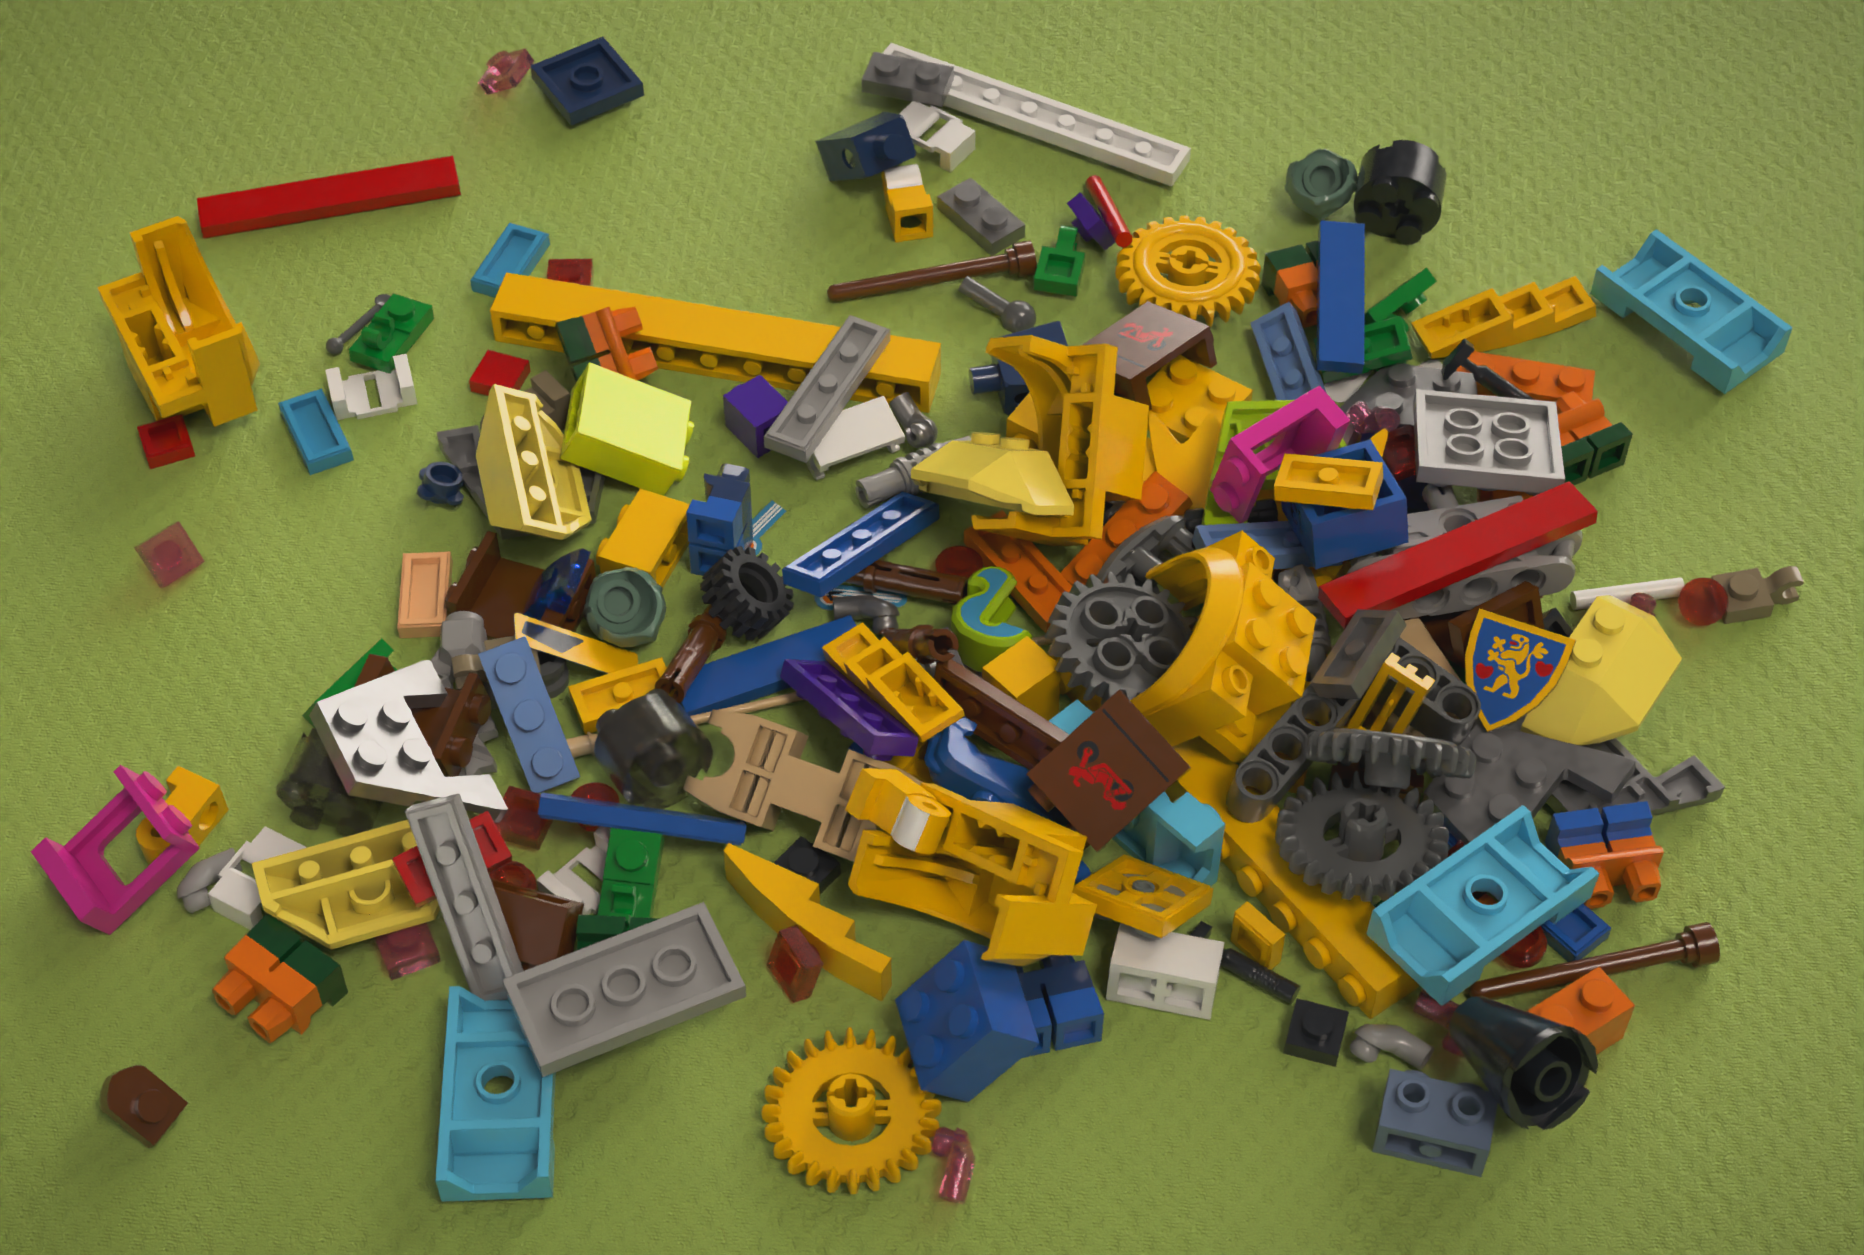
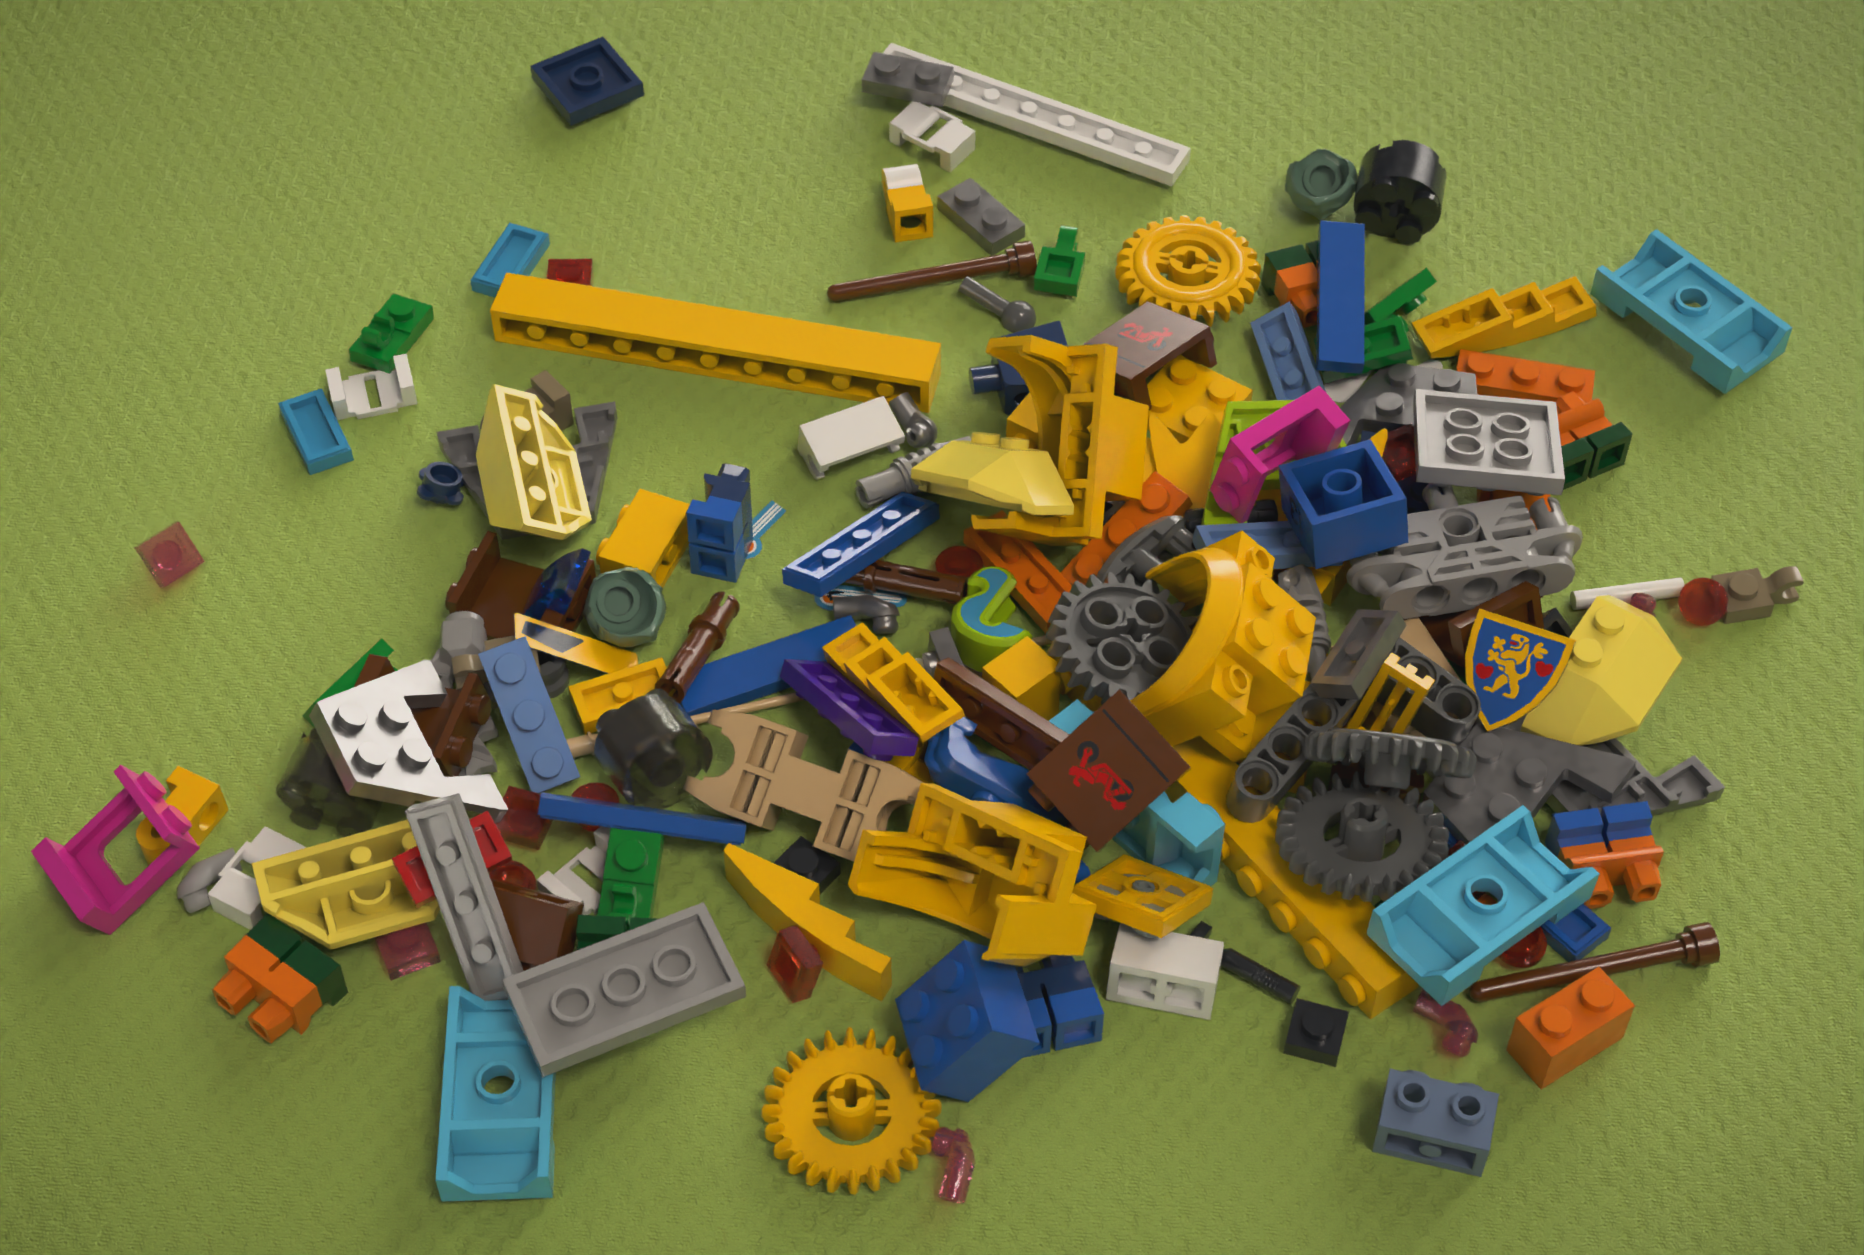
yellow piece [97,216,260,427] -> none
reddish brown plate [99,1065,188,1148] -> none
red tile [137,414,196,469] -> none
red tile [197,156,461,238] -> none
dark grey hinge [326,294,391,355] -> none
light nougat tile [397,551,453,638] -> none
red tile [469,350,531,396] -> none
plate [478,48,535,95] -> none
orange hips [555,307,658,382] -> none
neon yellow brick [560,362,694,496] -> none
black tyre [700,546,794,641] -> none
dark purple brick [723,375,788,458] -> none
light grey tile [764,315,890,463] -> none
dark blue torso [816,112,916,181] -> none
yellow leg [845,768,951,855] -> none
reddish brown pin [878,624,959,664] -> none
dark purple plate [1067,192,1115,250] -> none
red bar [1085,175,1133,248] -> none
yellow tile [1230,901,1286,970] -> none
yellow plate [1274,453,1383,510] -> none
red tile [1318,481,1598,630] -> none
clear pink arm [1345,401,1400,434] -> none
light grey arm [1350,1024,1434,1070] -> none
black piece [1441,338,1535,400] -> none
black cone [1449,996,1598,1130] -> none

